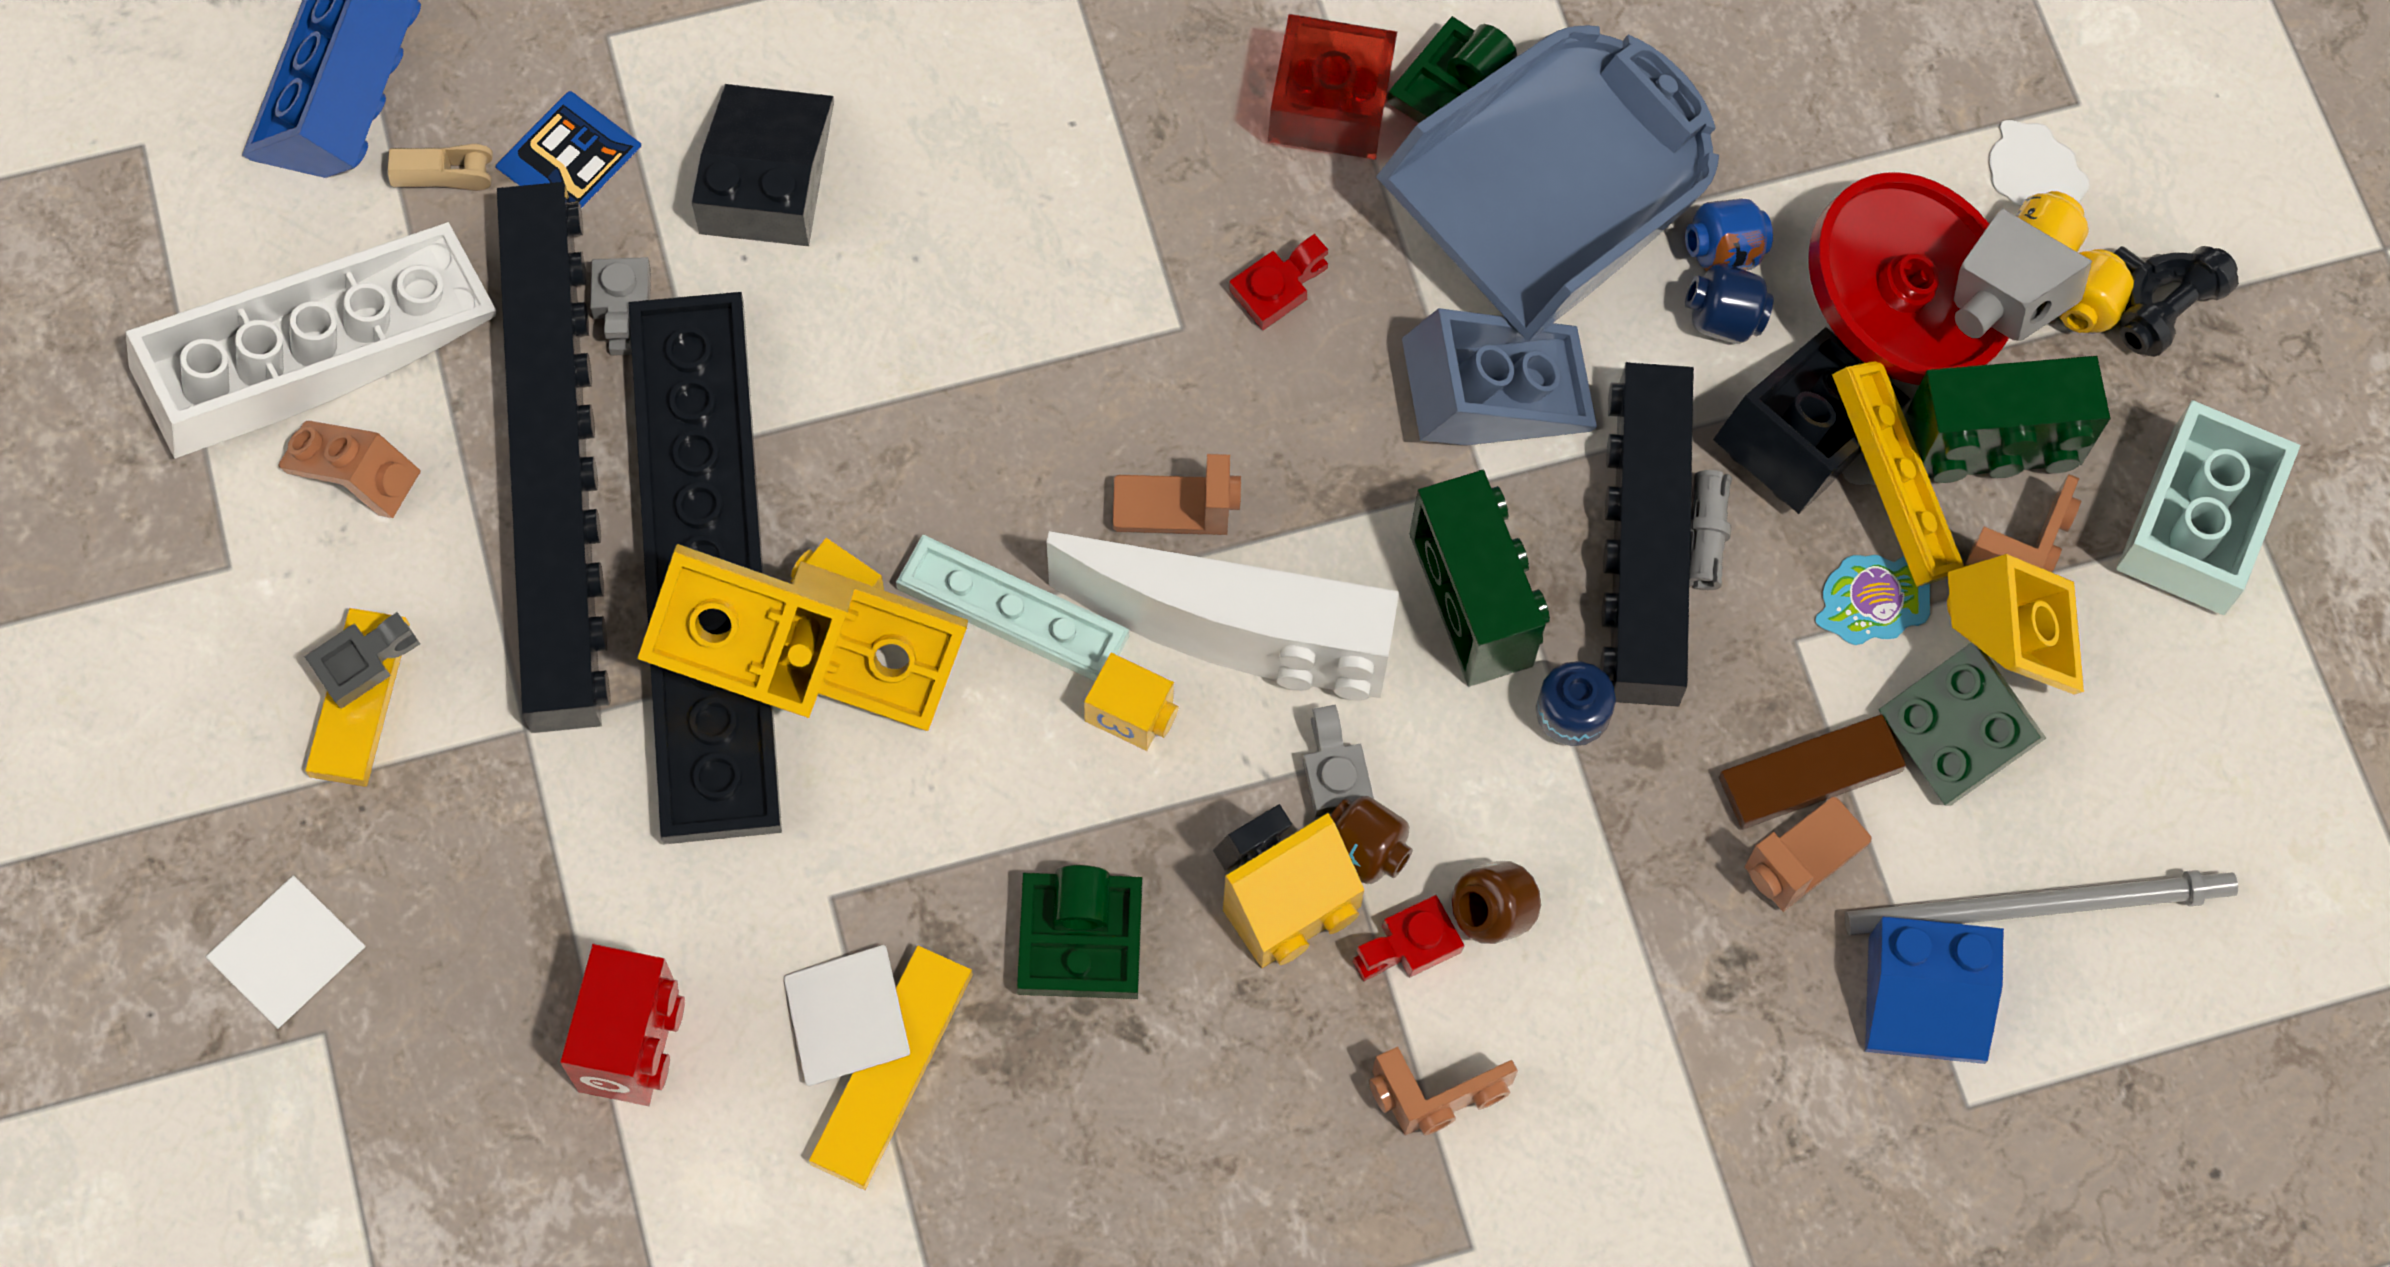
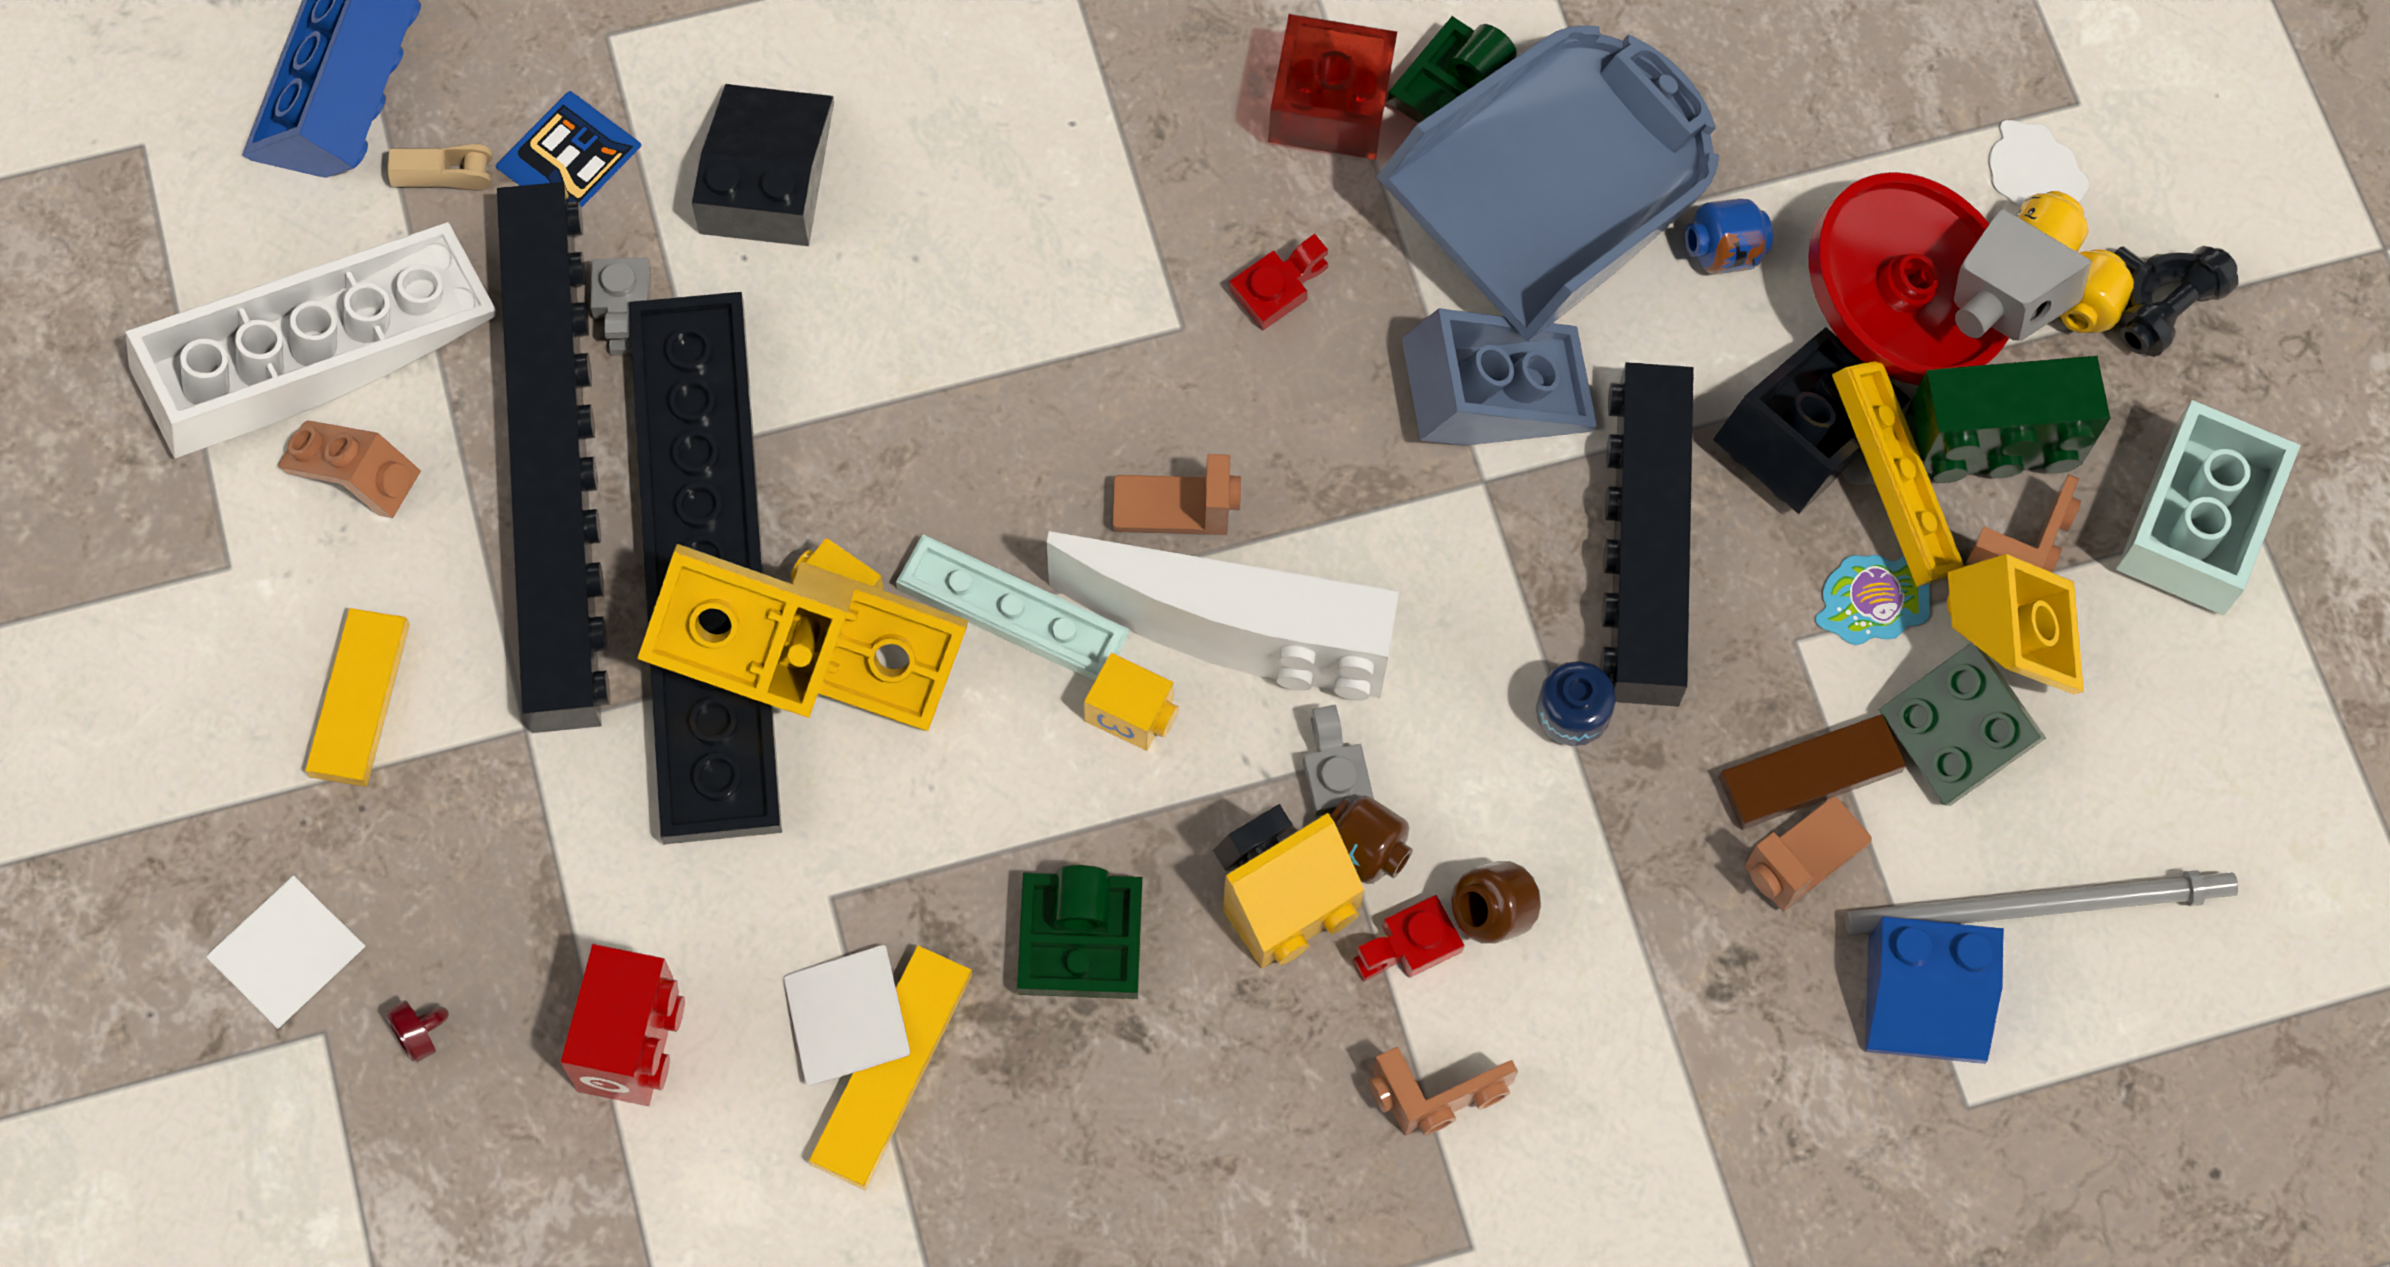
dark grey plate [304,612,421,709] -> none
dark green brick [1409,469,1550,687] -> none
dark blue head [1685,263,1774,344] -> none
light grey pin [1689,470,1732,590] -> none
none -> dark red tile [385,1000,449,1063]

